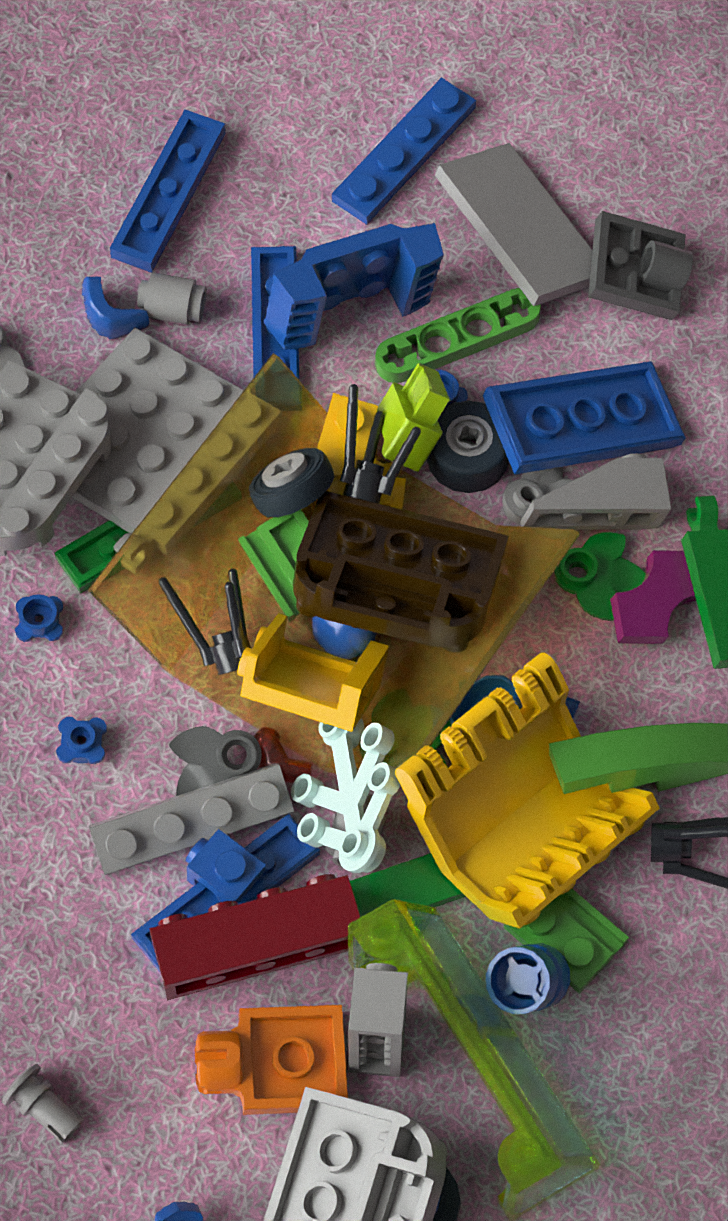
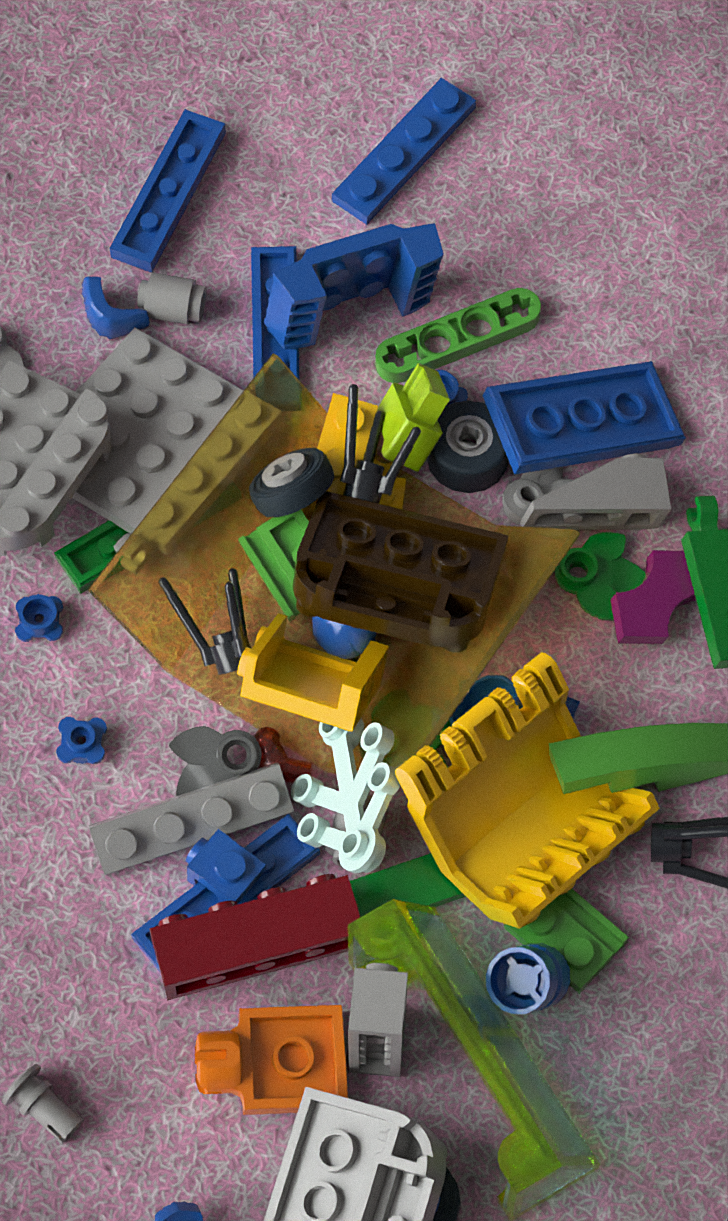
light grey tile [435,143,592,306] -> none
dark grey plate [588,211,693,320] -> none

